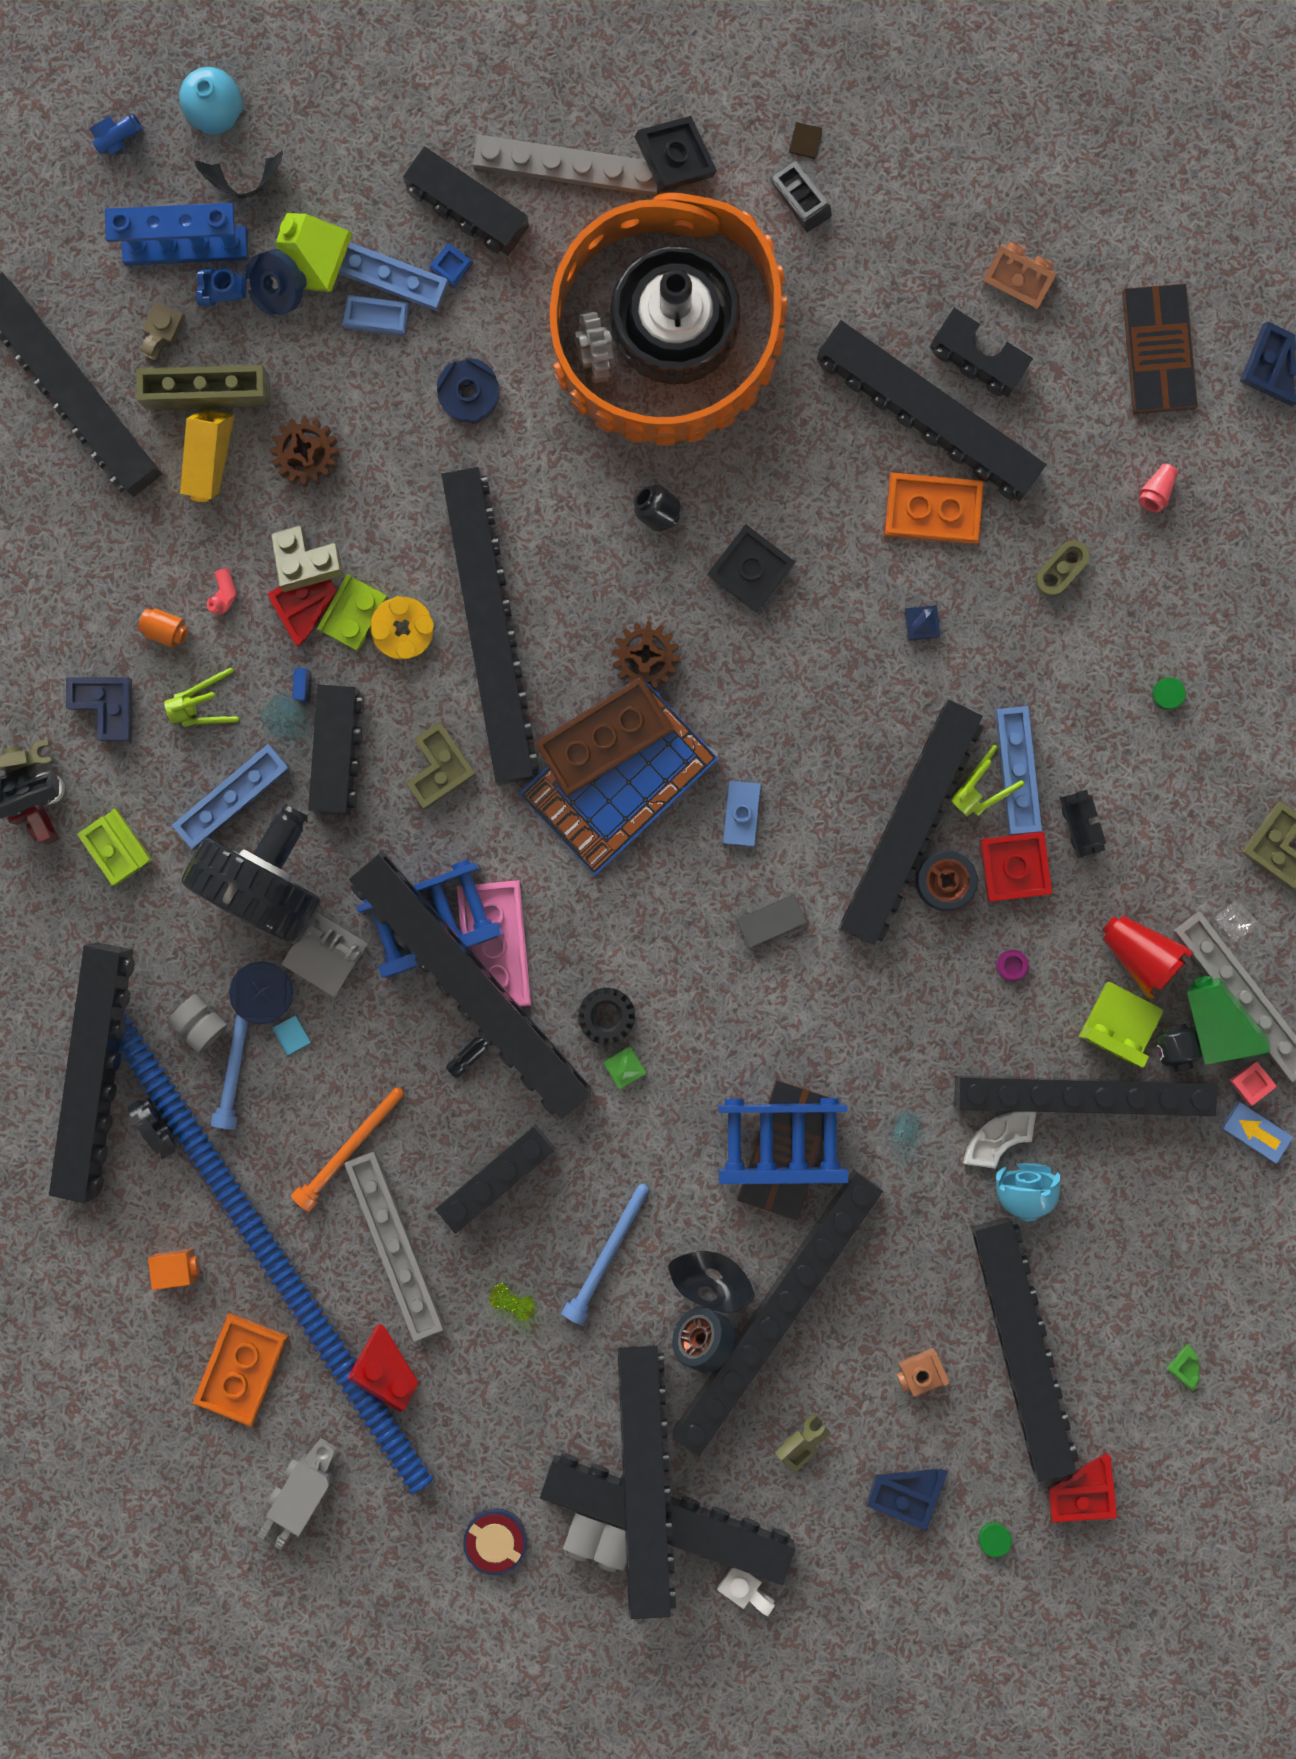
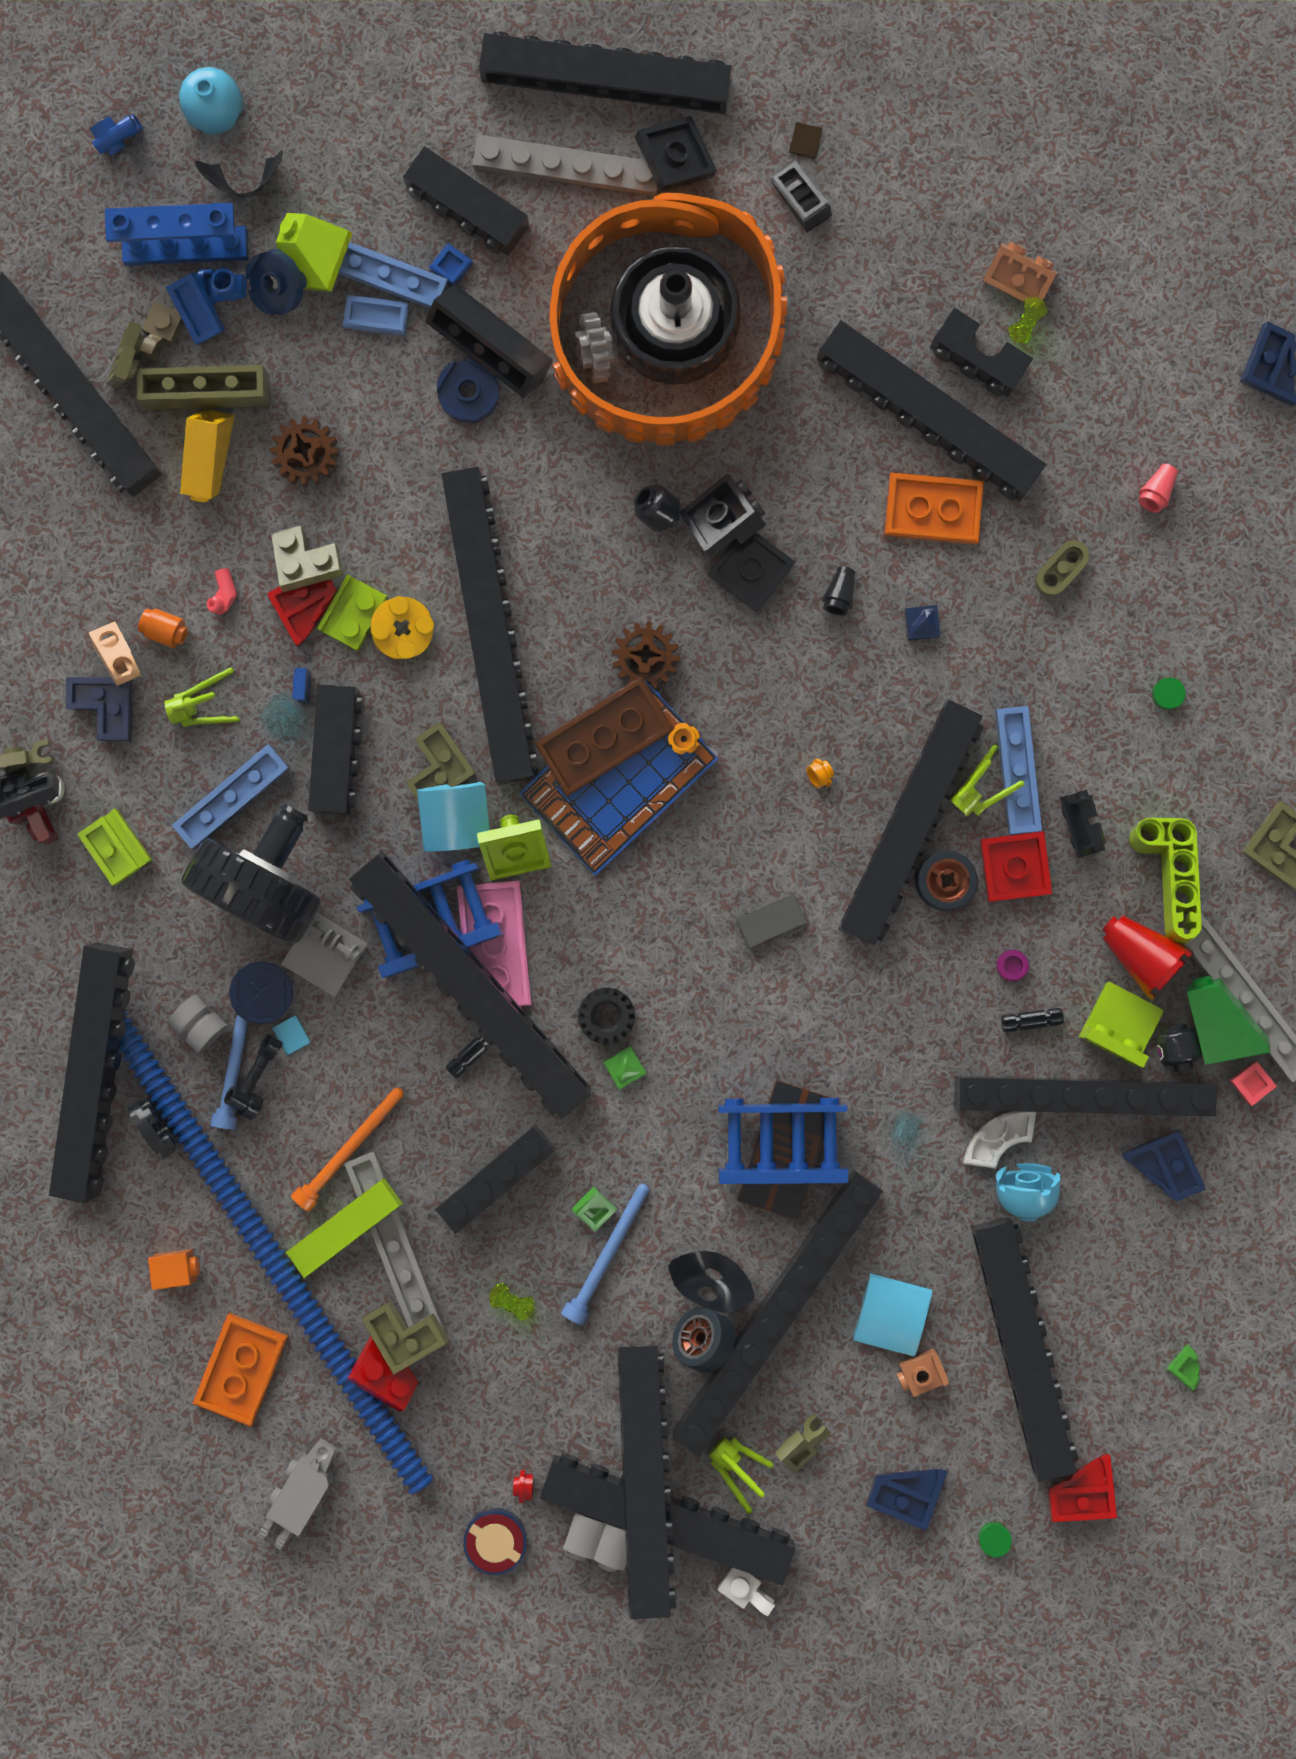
medium blue plate [723,781,761,847] -> none
black tile [1122,284,1198,414] -> none
clear tile [1211,899,1259,944] -> none
medium blue tile [1220,1101,1294,1164] -> none
none -> light nougat leg [89,622,141,686]
none -> olive plate [106,321,144,389]
none -> blue tile [166,272,226,345]
none -> black brick [224,1034,283,1120]
none -> lime tile [286,1178,403,1278]
none -> olive plate [362,1301,450,1374]
none -> medium azure slope [417,782,490,852]
none -> black brick [425,284,553,398]
none -> lime tile [477,815,552,880]
none -> black brick [479,31,732,114]
none -> red plate [513,1470,534,1503]
none -> bright green tile [572,1186,617,1232]
none -> light orange plate [668,723,699,754]
none -> black plate [680,473,766,558]
none -> lime plant [708,1437,773,1514]
none -> light orange plate [806,759,834,789]
none -> black cone [822,566,856,616]
none -> medium azure slope [853,1273,932,1357]
none -> black axle [1001,1008,1064,1032]
none -> clear neon green piece [1007,297,1048,343]
none -> dark blue wing [1122,1129,1206,1202]
none -> lime beam [1129,818,1202,945]

